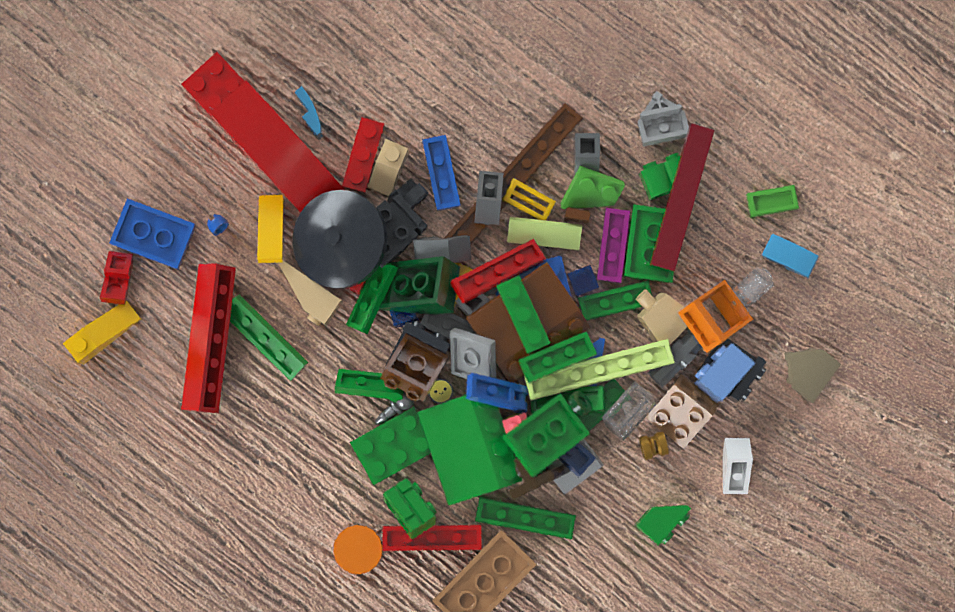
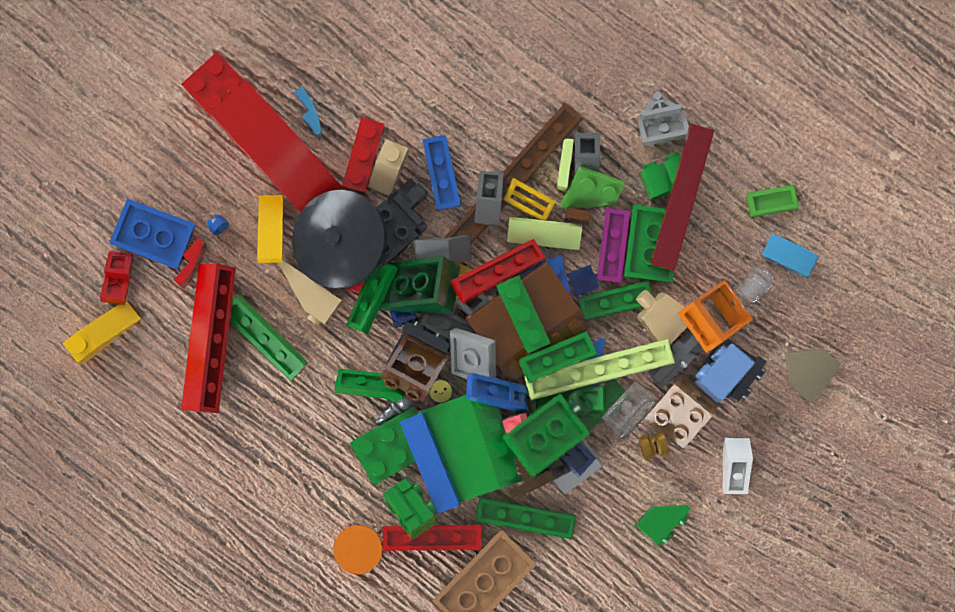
none -> red slope [173,237,206,289]
none -> blue tile [400,412,461,514]
none -> yellowish green tile [557,138,574,191]

